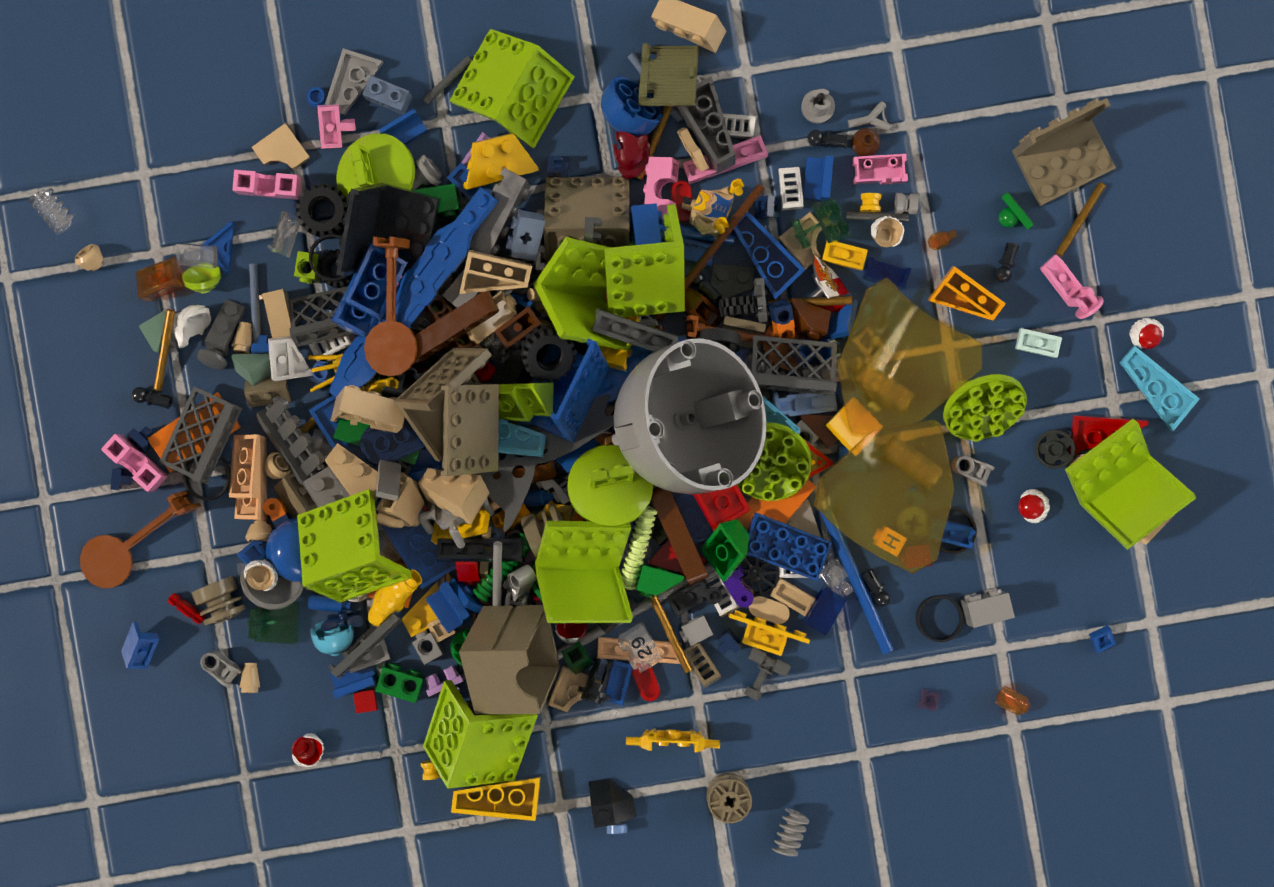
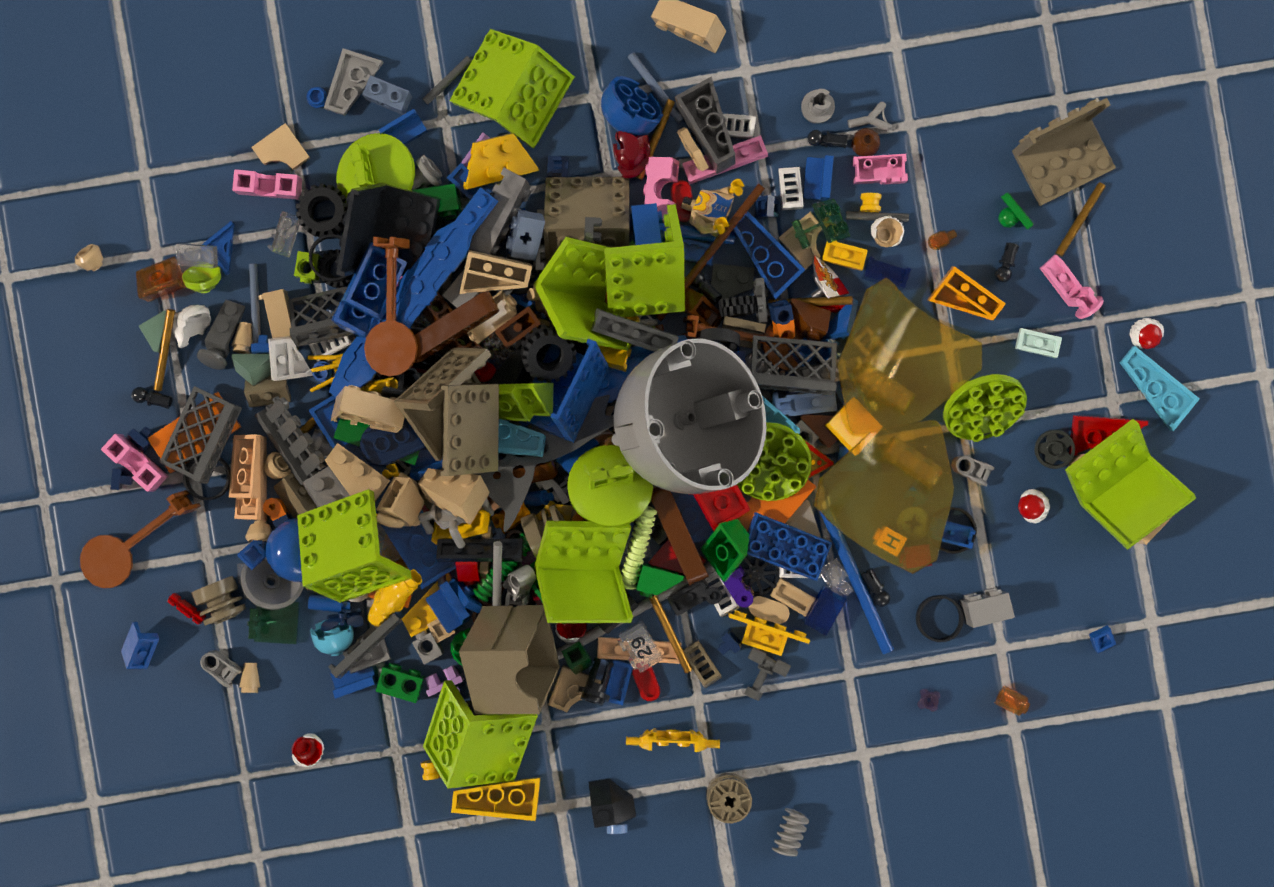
clear piece [29,188,75,235] -> none
tan hair [244,560,278,591] -> none
bright pink plate [317,104,356,149] -> none
red tile [353,689,378,714] -> none
light grey tile [376,460,401,501] -> none
olive window [638,43,699,106] -> none
light grey brick [679,614,713,646] -> none
light grey wheel [894,193,919,215] -> none

